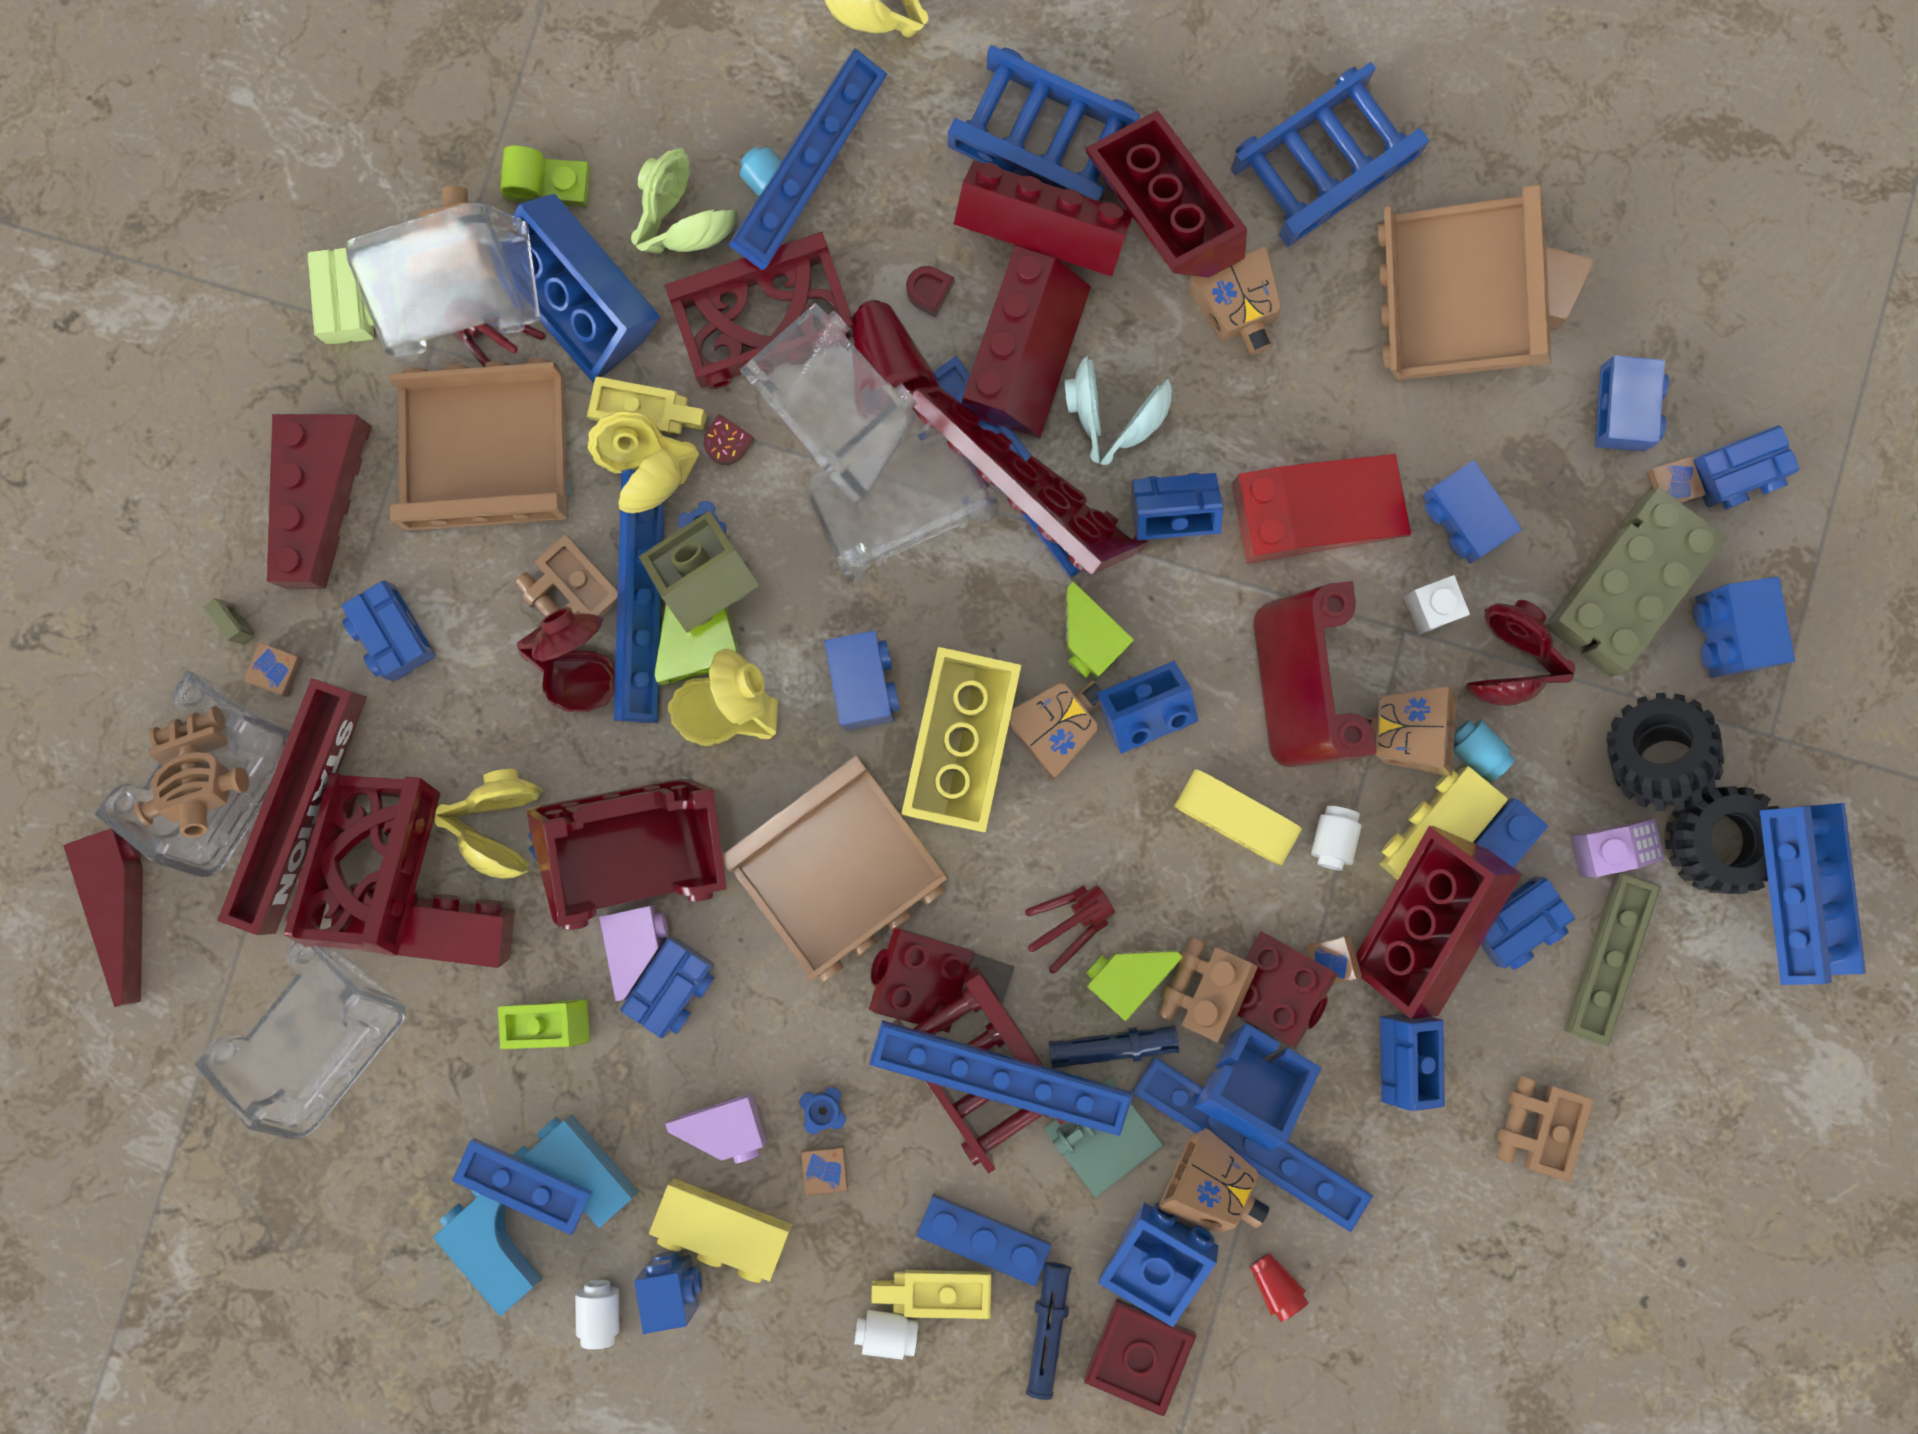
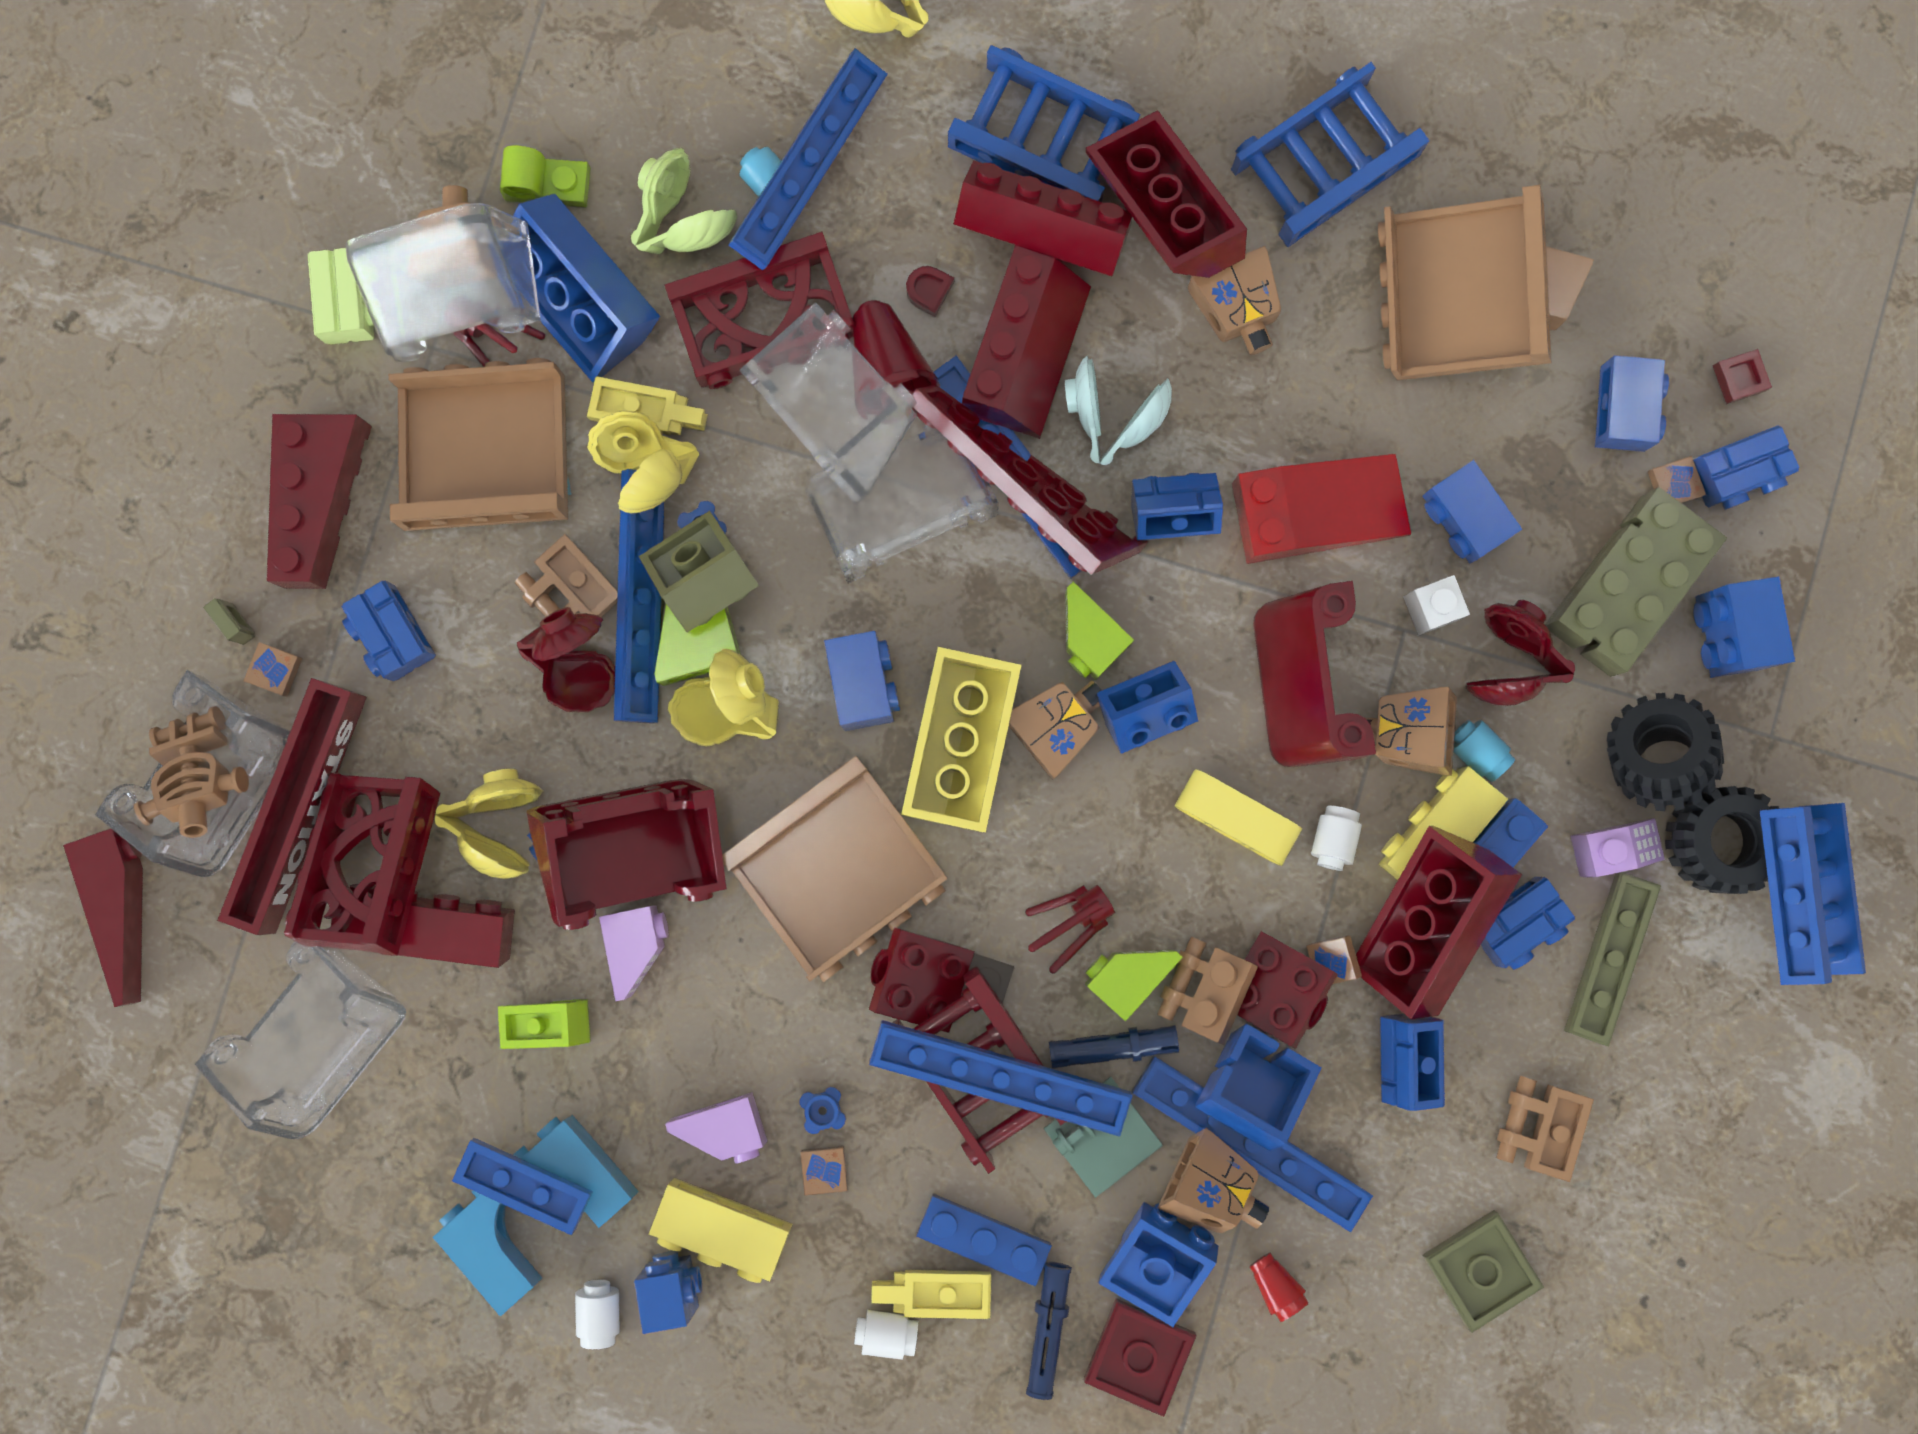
blue brick [620,937,715,1039] -> none
dark red tile [704,414,755,465] -> none
none -> olive tile [1422,1210,1544,1333]
none -> plate [1713,349,1772,404]

